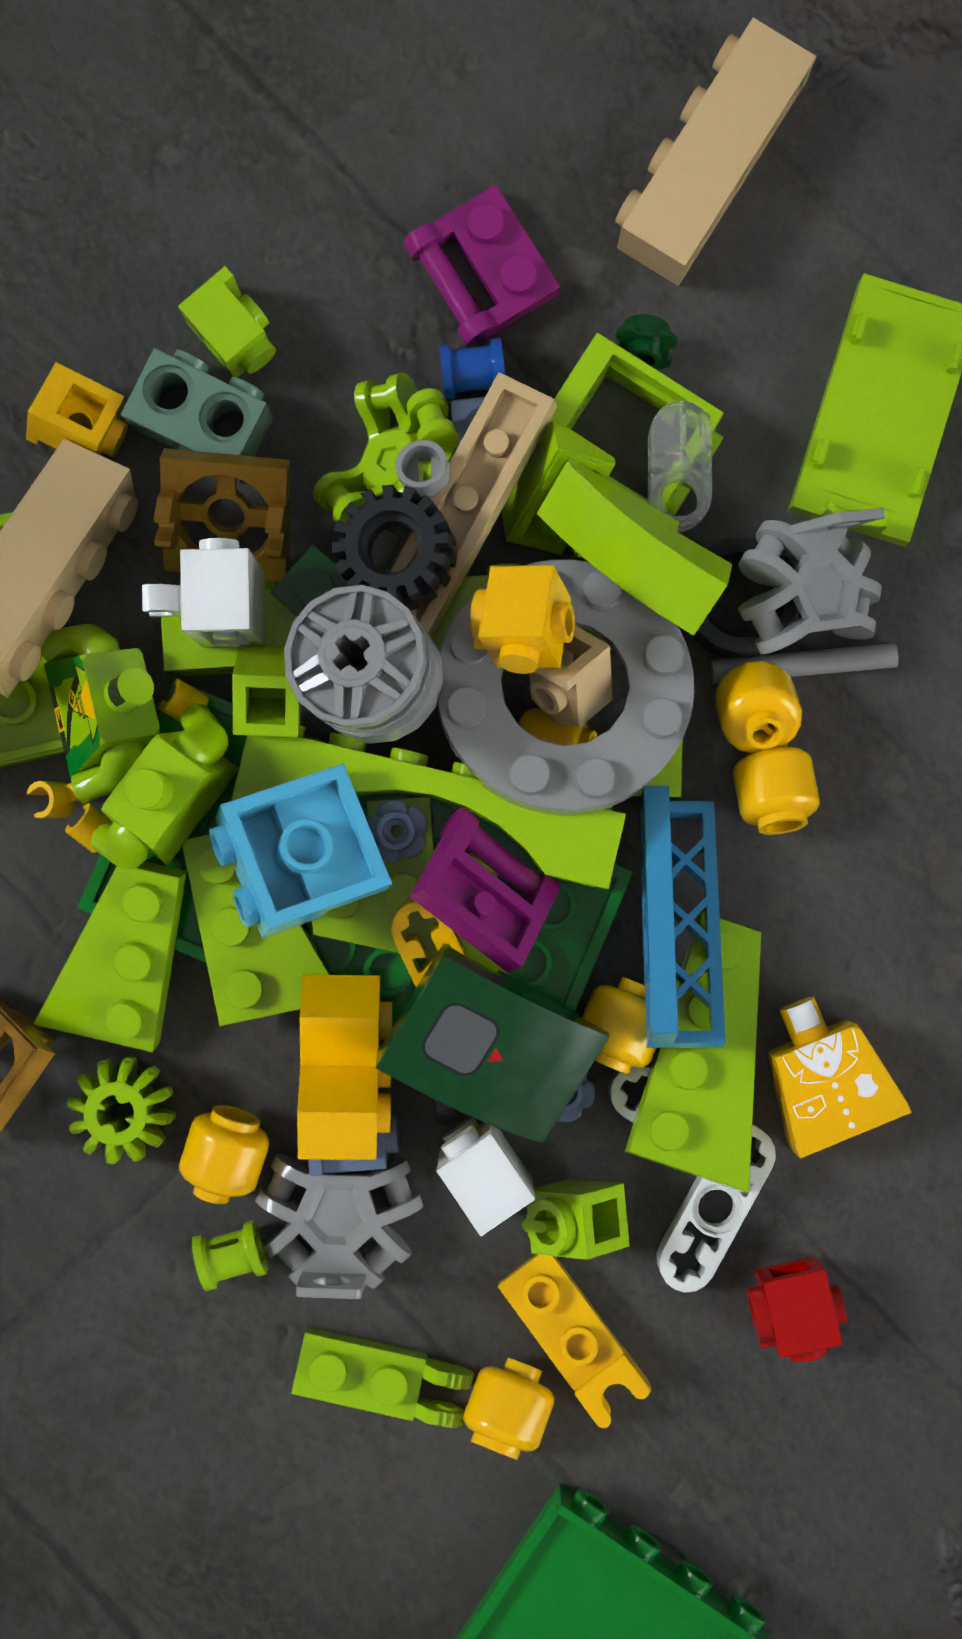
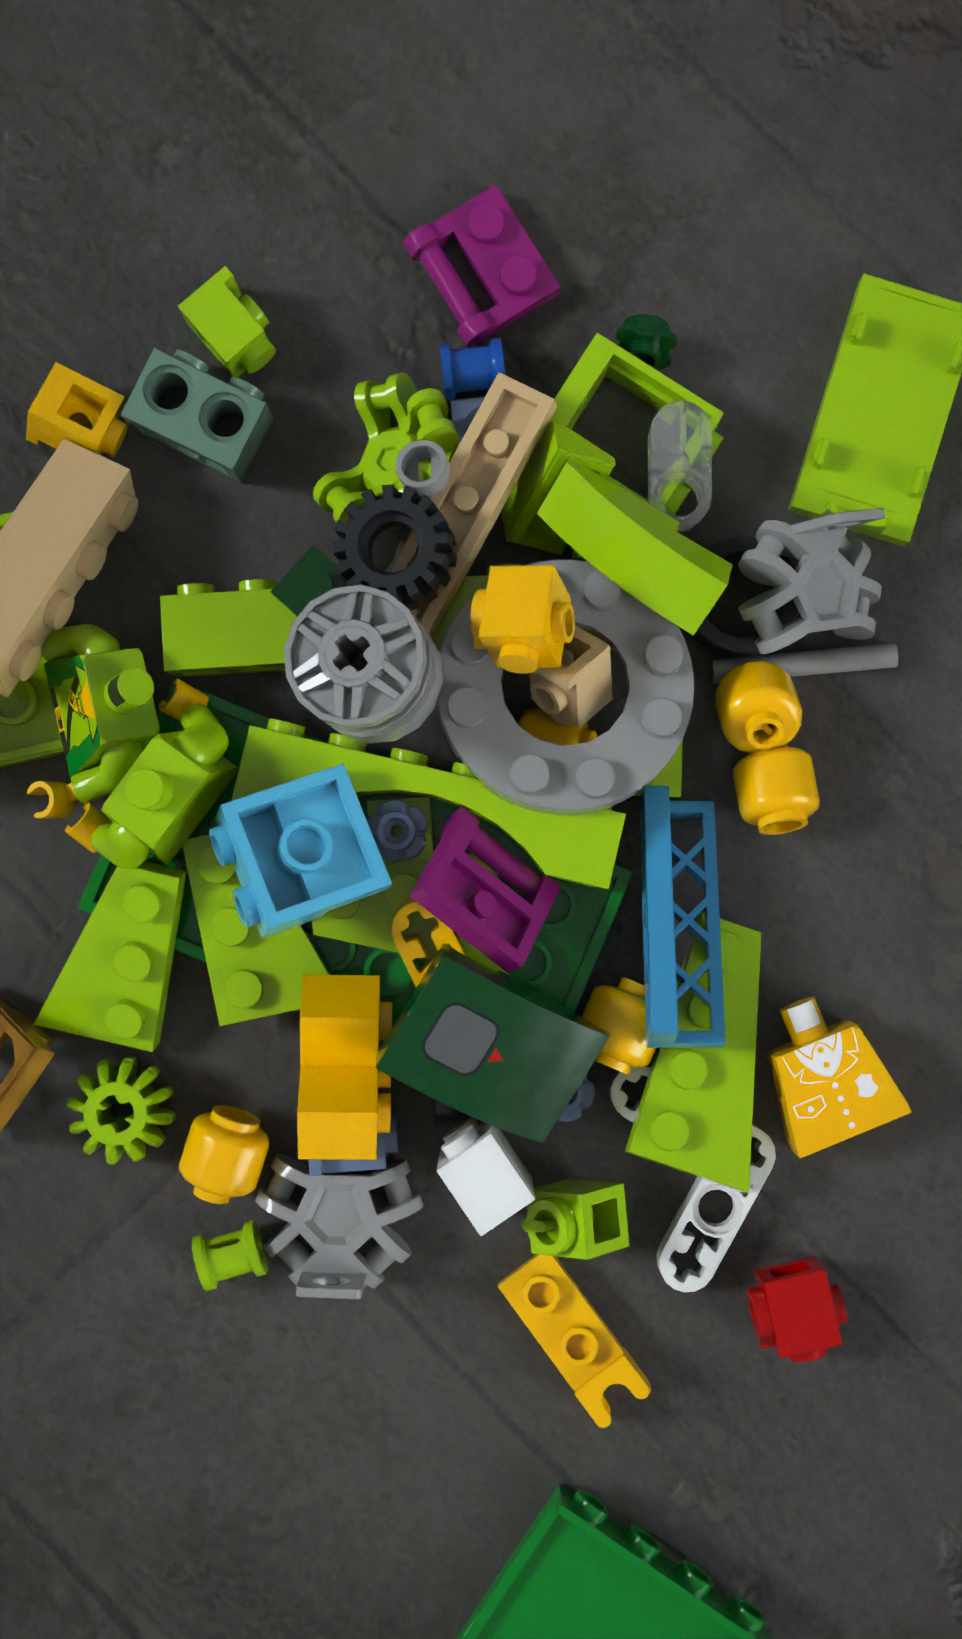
white brick [142,538,266,648] -> none
pearl gold piece [154,448,290,582] -> none
lime brick [232,645,303,737] -> none
lime hinge [291,1327,474,1429] -> none
yellow head [463,1357,555,1460] -> none
tan brick [615,17,817,286] -> none

